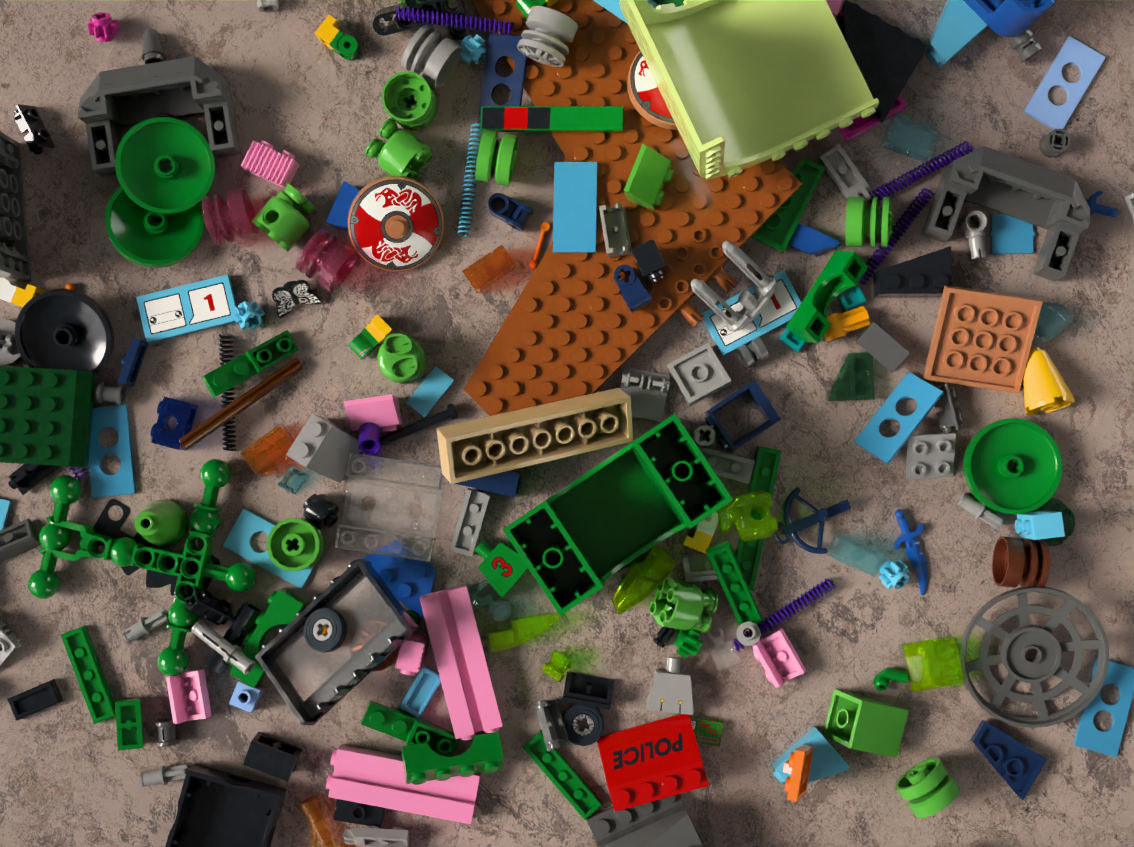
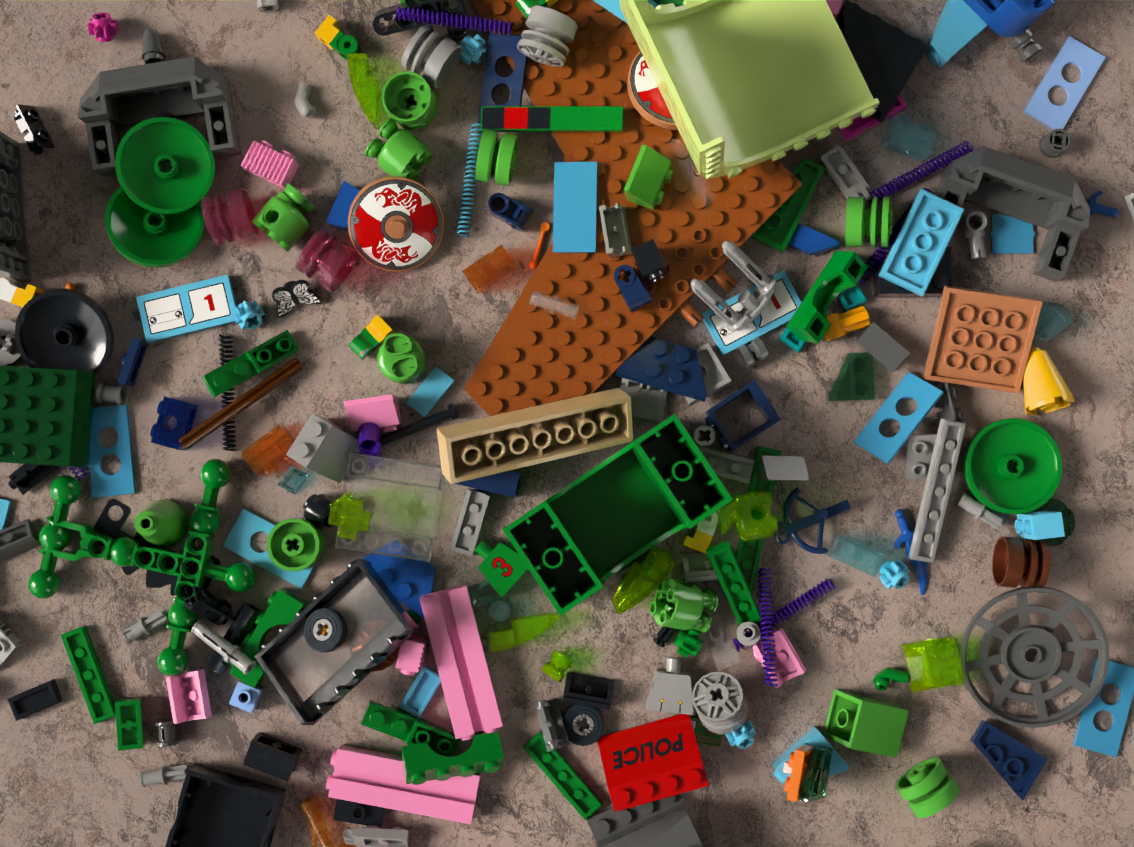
none -> light grey arm [295,83,316,118]
none -> clear neon green piece [328,490,374,540]
none -> clear neon green slope [347,53,380,130]
none -> clear pin [529,290,579,320]
none -> dark blue wing [616,337,707,402]
none -> light grey wheel [692,672,748,734]
none -> medium azure gear [725,720,757,749]
none -> dark purple piece [757,567,778,686]
none -> dark grey slope [759,455,809,481]
none -> clear green wing [799,746,833,803]
none -> medium azure tile [878,188,965,297]
none -> light grey tile [908,418,966,563]

